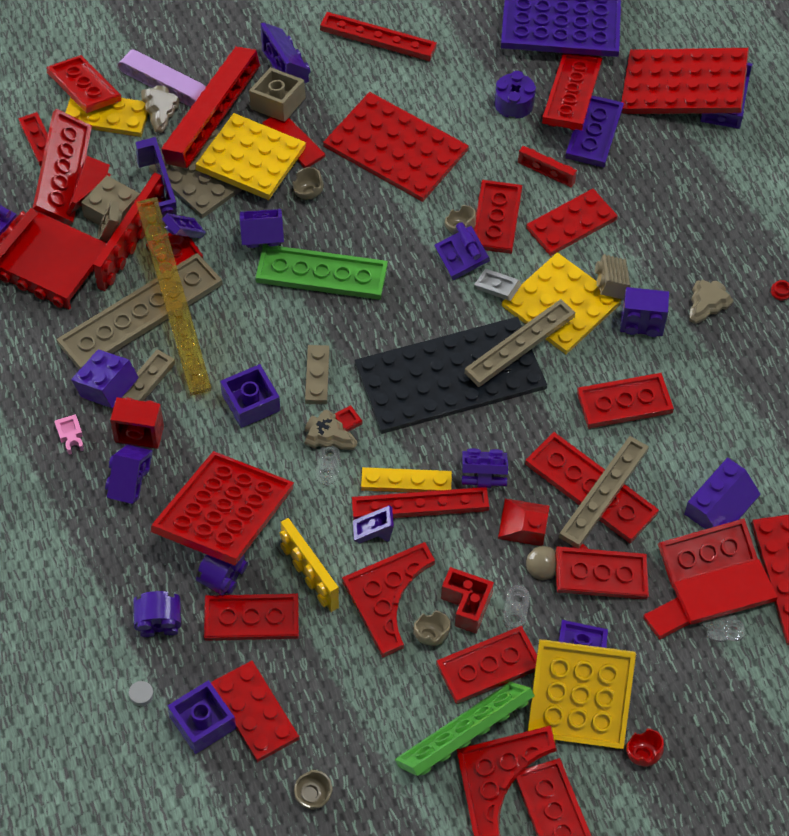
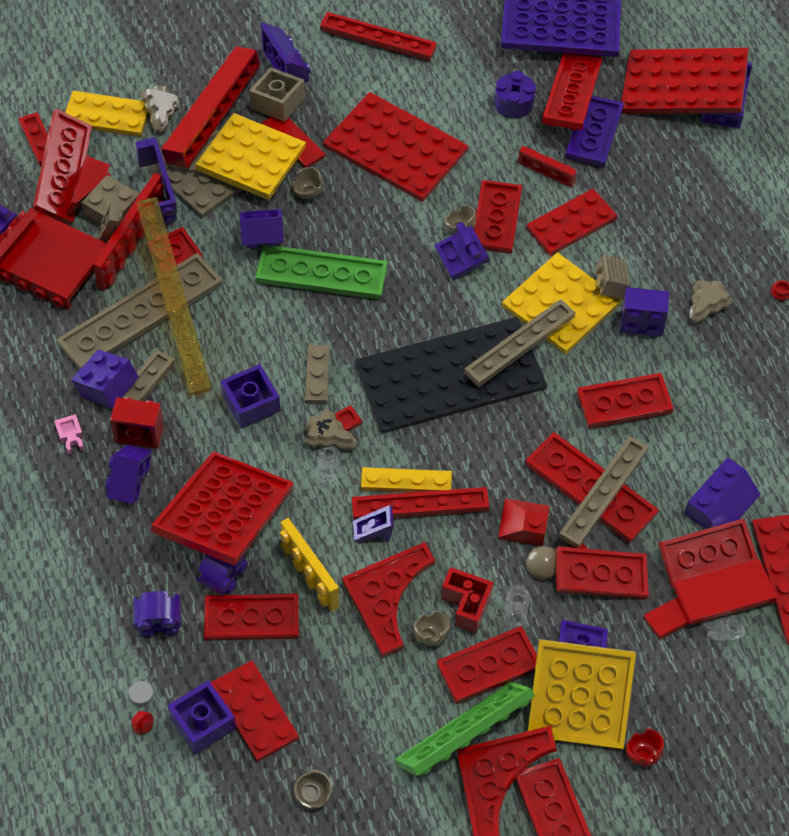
red tile [46,55,122,113] -> none
lavender beam [118,50,206,107] -> none
dark purple plate [162,213,206,239] -> none
dark purple plate [462,448,508,488] -> none
light grey plate [474,268,521,301] -> none
none -> red plate [131,711,154,735]

